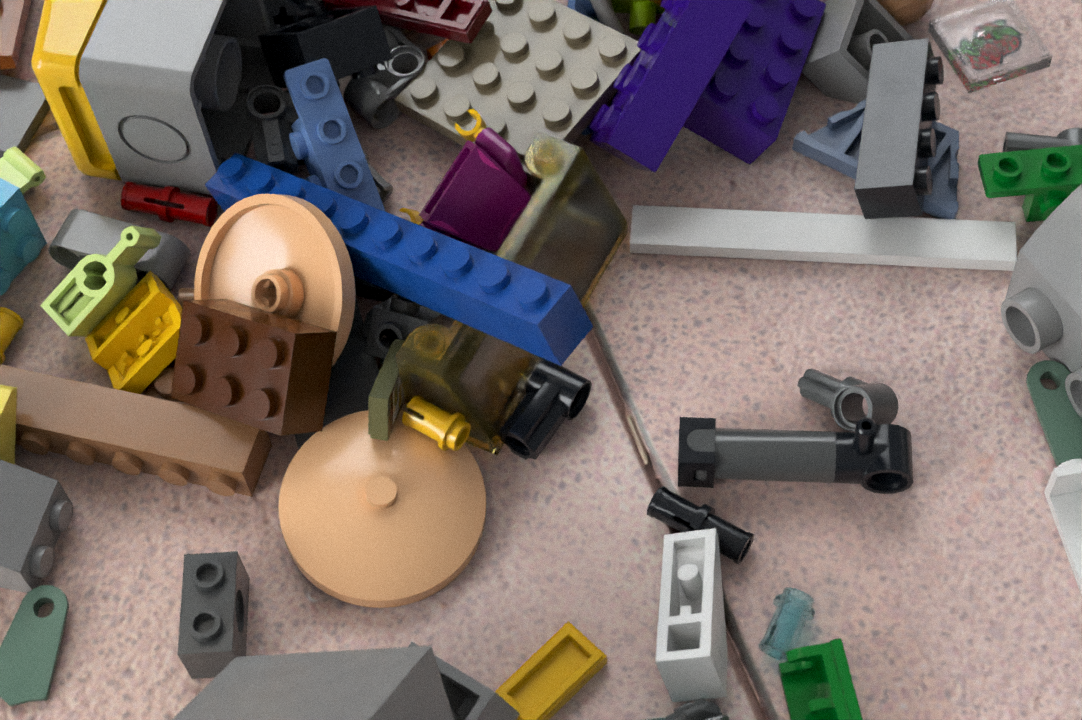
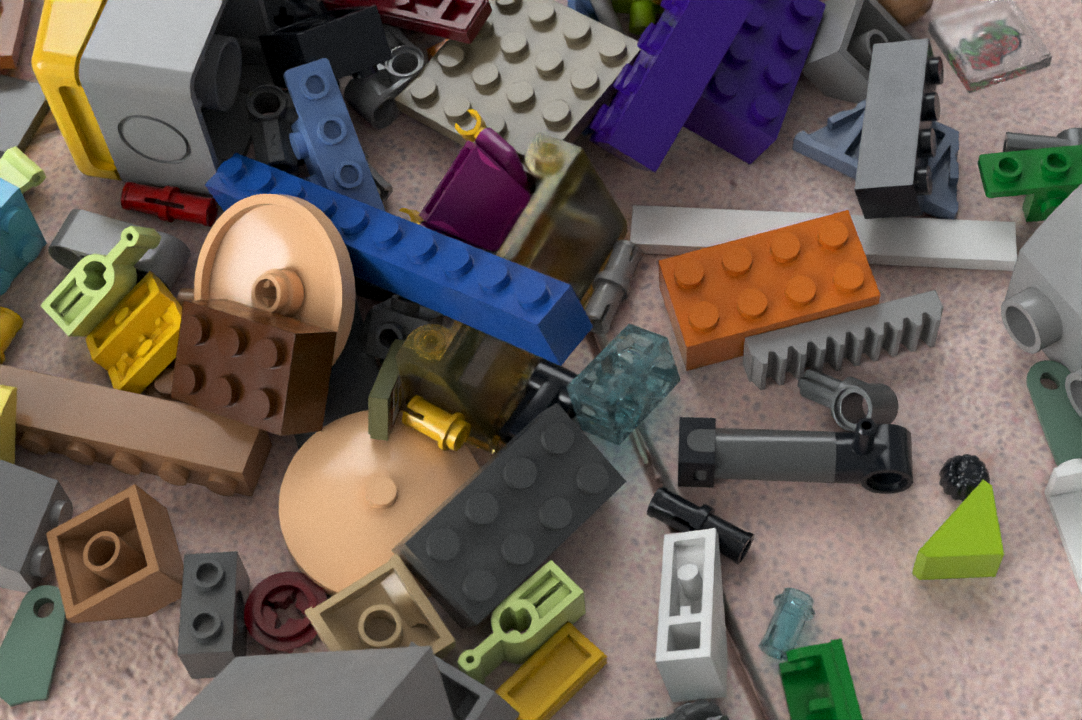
none -> medium nougat slope [46,484,184,623]
none -> dark red gear [244,571,327,654]
none -> tan slope [305,553,456,659]
none -> dark grey brick [392,403,627,629]
none -> yellowish green piece [457,560,586,685]
none -> clear light blue brick [566,323,681,446]
none -> light grey pin [585,240,643,334]
none -> orange brick [658,210,881,371]
none -> light grey gear [743,290,944,390]
none -> lime slope [912,479,1004,580]
none -> black piece [939,454,990,501]

